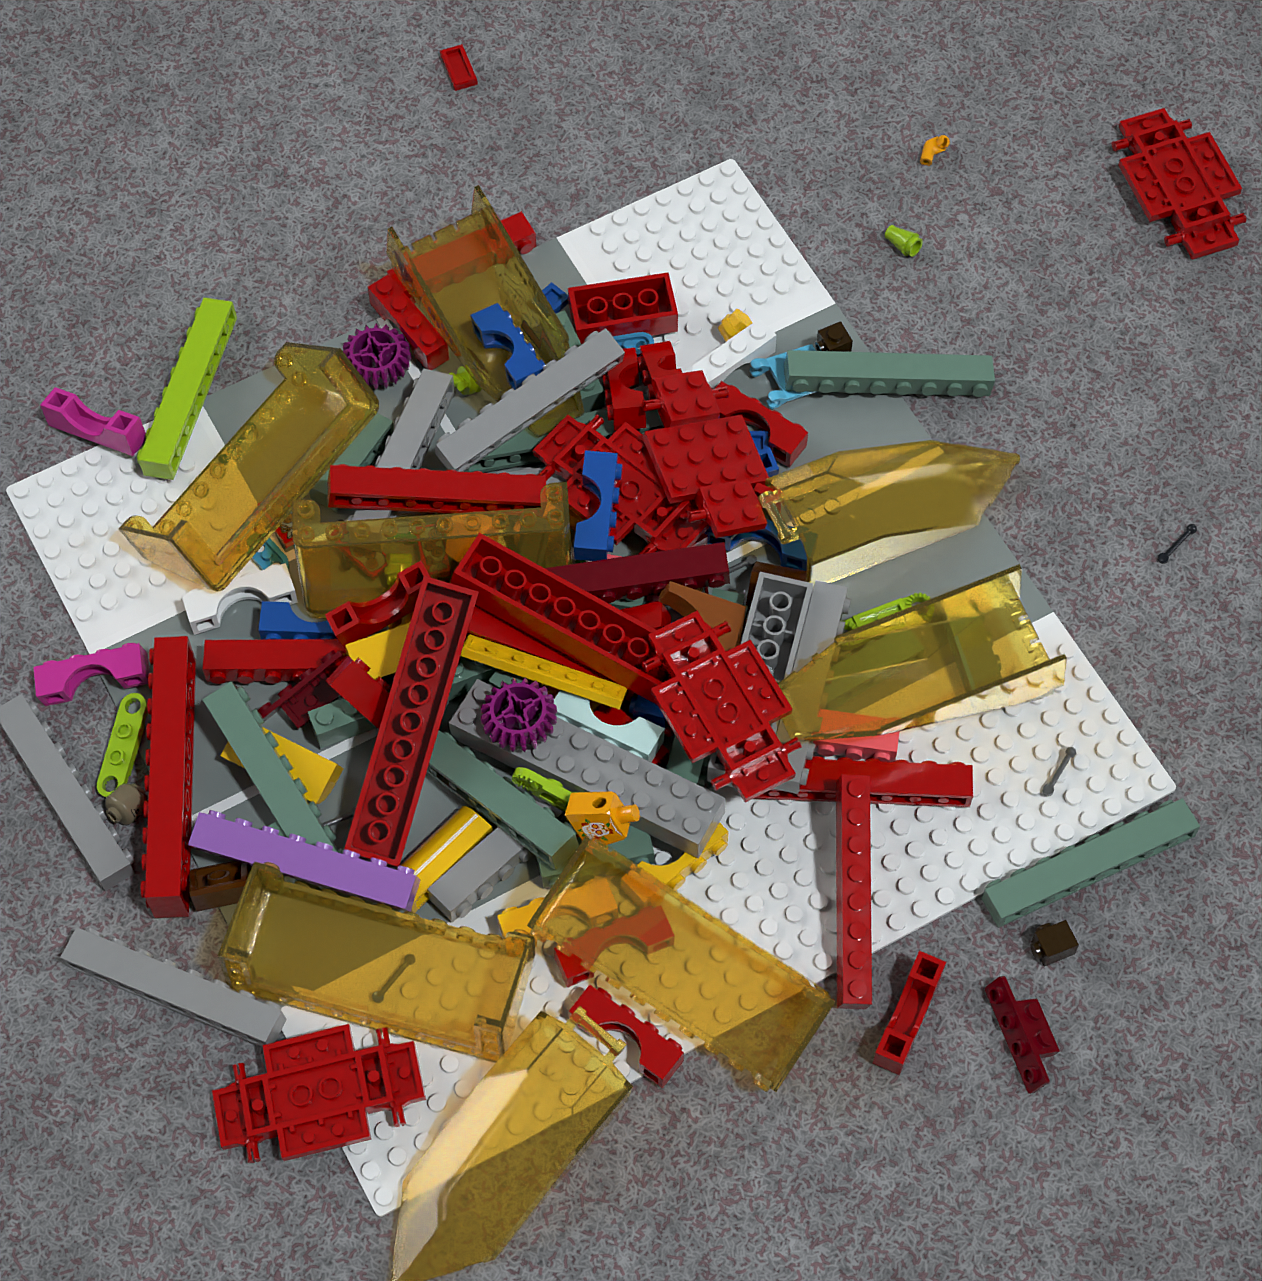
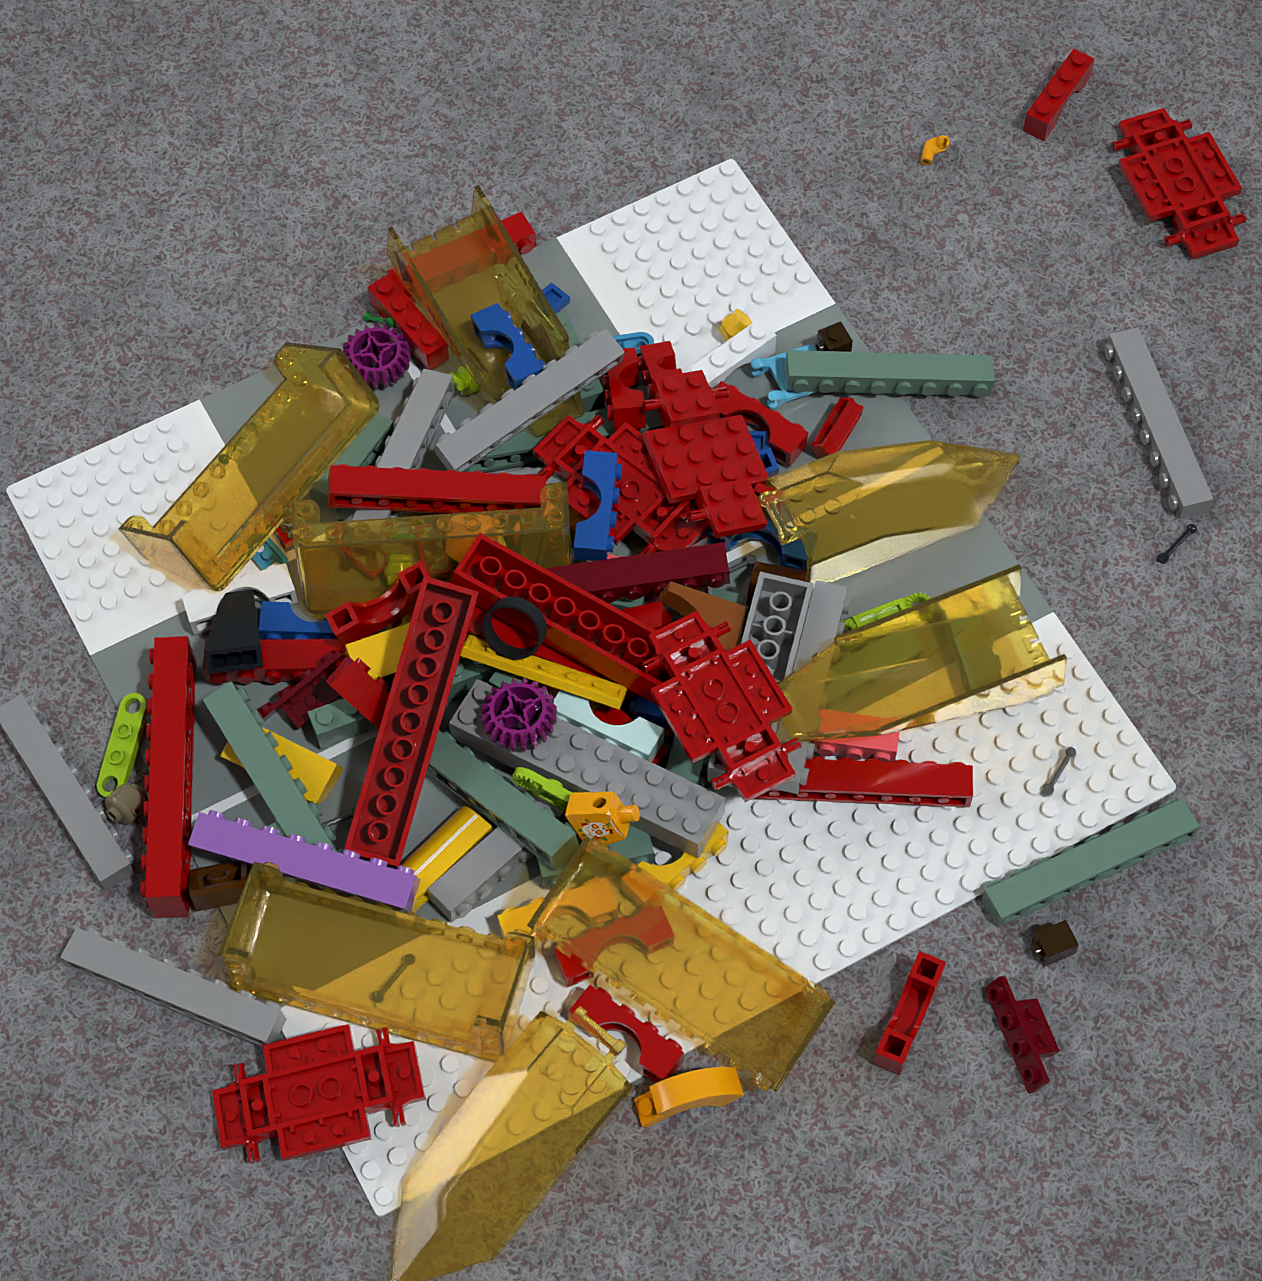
dark pink arch [34,643,150,706] -> none
dark pink arch [40,387,146,456] -> none
lime brick [137,298,237,480] -> none
red tile [440,44,478,91] -> none
red brick [568,272,678,344] -> none
red brick [836,774,872,1009] -> none
lime cone [884,225,923,257] -> none
none -> black slope [204,590,263,674]
none -> green hinge [363,312,395,328]
none -> black tyre [483,597,547,659]
none -> light orange arch [634,1067,744,1127]
none -> red piece [810,397,864,464]
none -> red arch [1023,48,1095,141]
none -> light grey brick [1104,327,1214,519]

